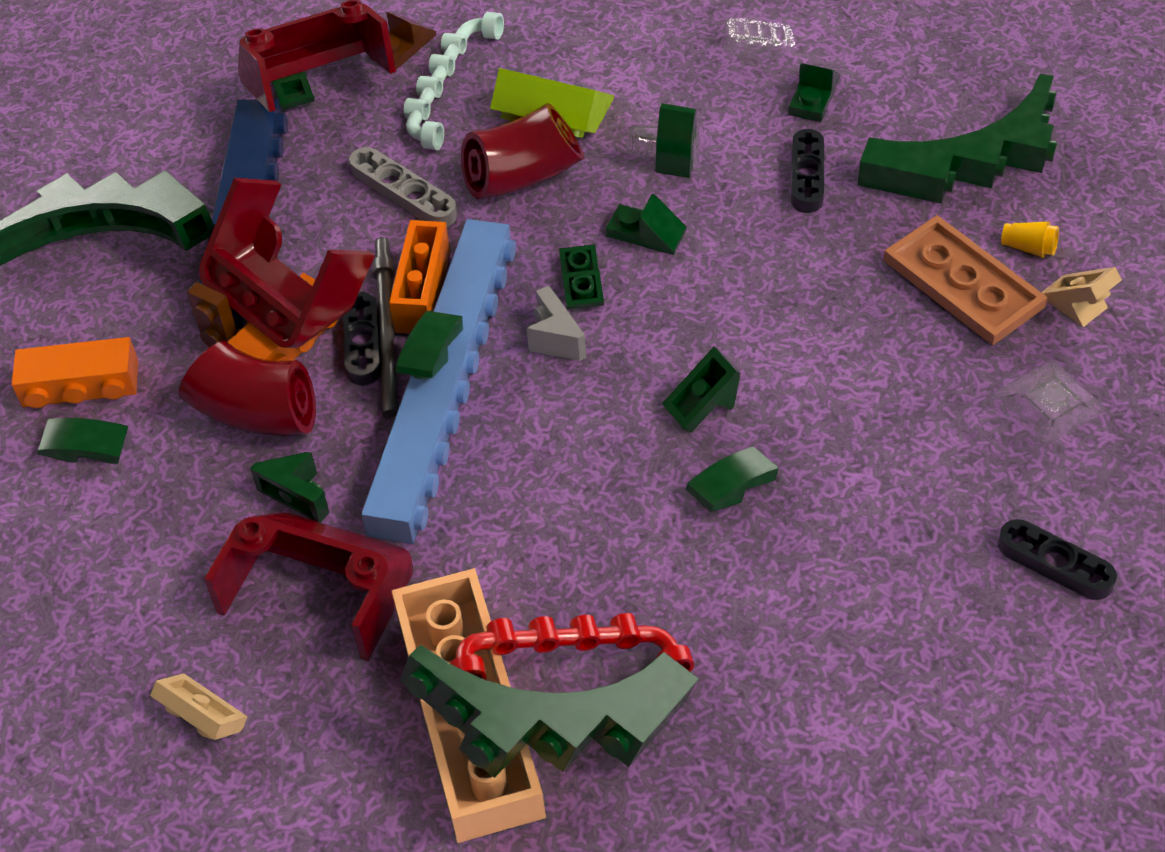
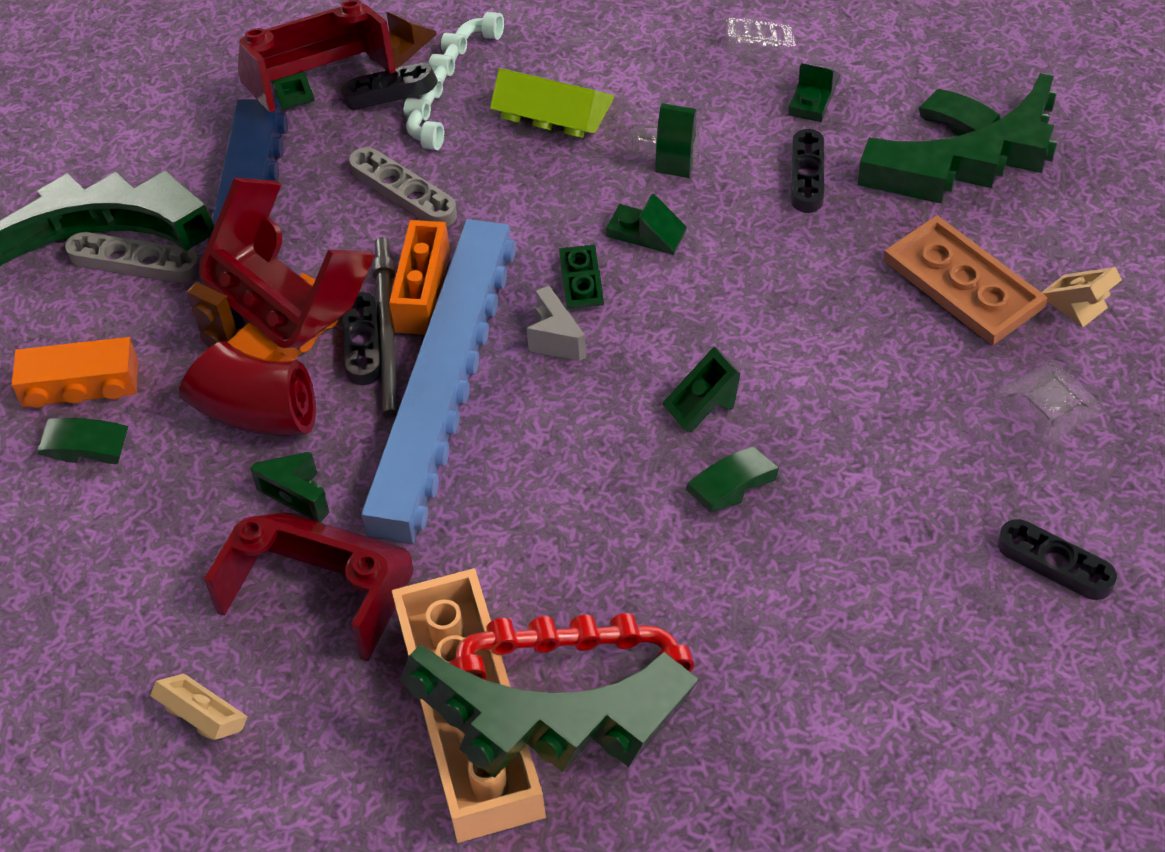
dark green slope [396,311,463,379] -> none
dark red brick [461,103,585,199] -> none
yellow cone [1001,221,1059,258] -> none
none -> light grey beam [65,232,200,282]
none -> black beam [341,62,438,109]
none -> dark green slope [918,89,1001,136]

